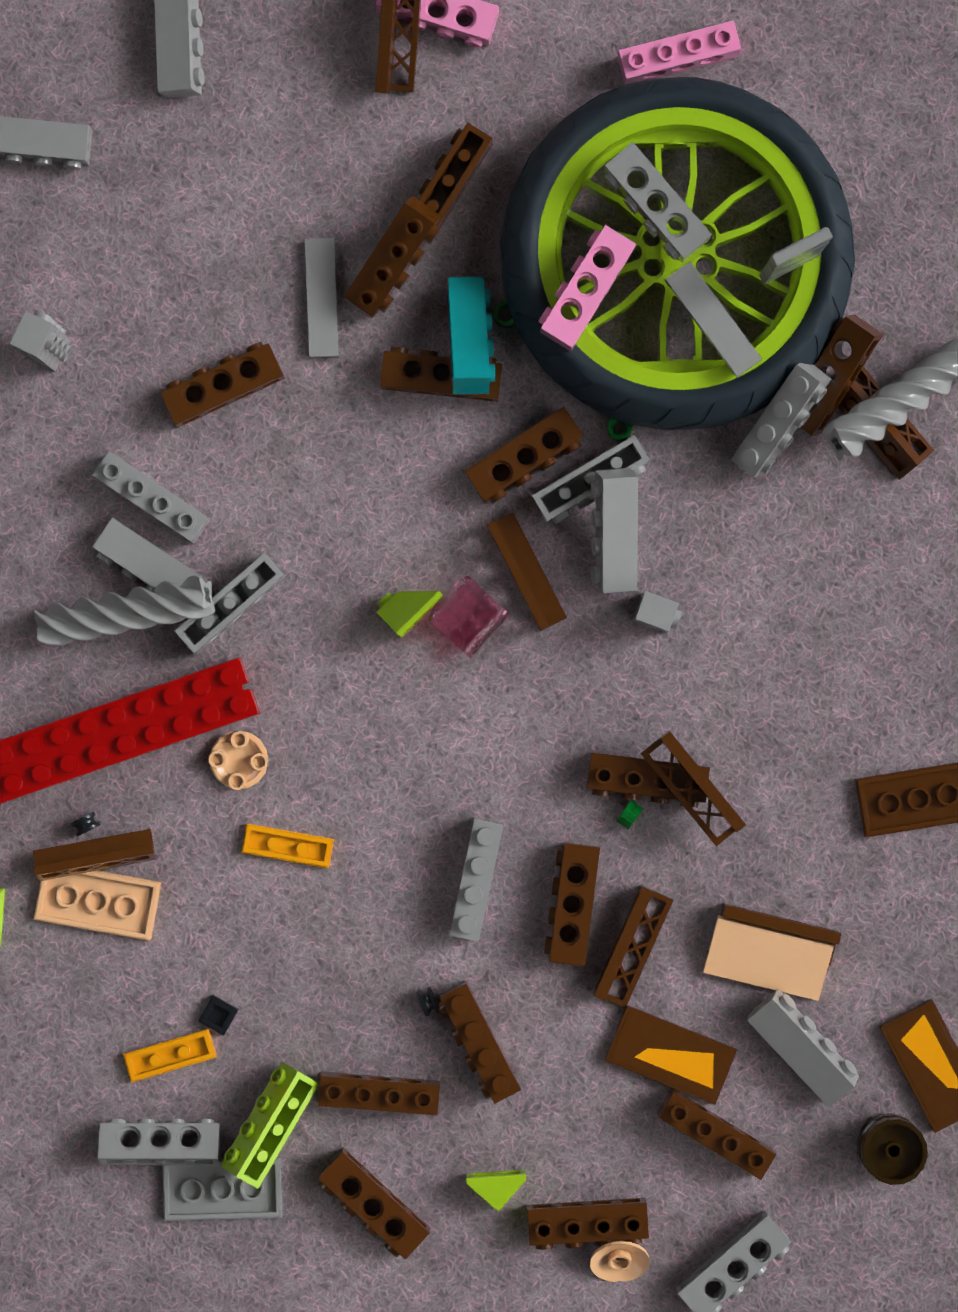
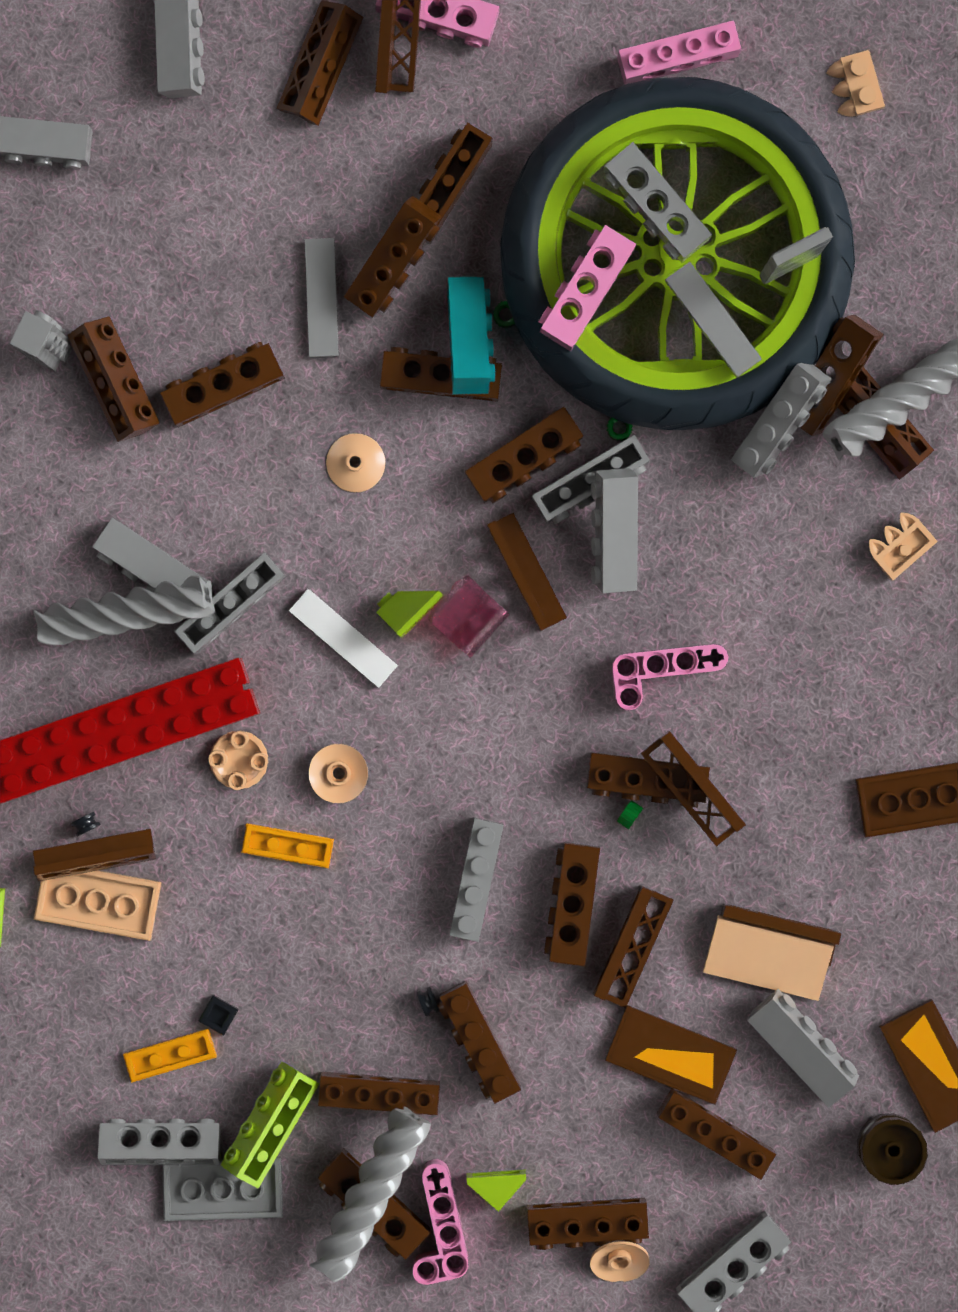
light grey brick [92,451,211,544] -> none
light grey brick [632,591,682,633] -> none
none -> reddish brown brick [67,316,160,442]
none -> reddish brown fence [276,0,364,126]
none -> white tile [289,589,398,688]
none -> light nougat dish [309,744,368,803]
none -> light grey piece [309,1107,431,1282]
none -> light nougat dish [326,434,385,492]
none -> bright pink beam [413,1159,468,1285]
none -> bright pink beam [612,644,728,710]
none -> light nougat plate [826,50,885,117]
none -> light nougat plate [869,512,938,581]

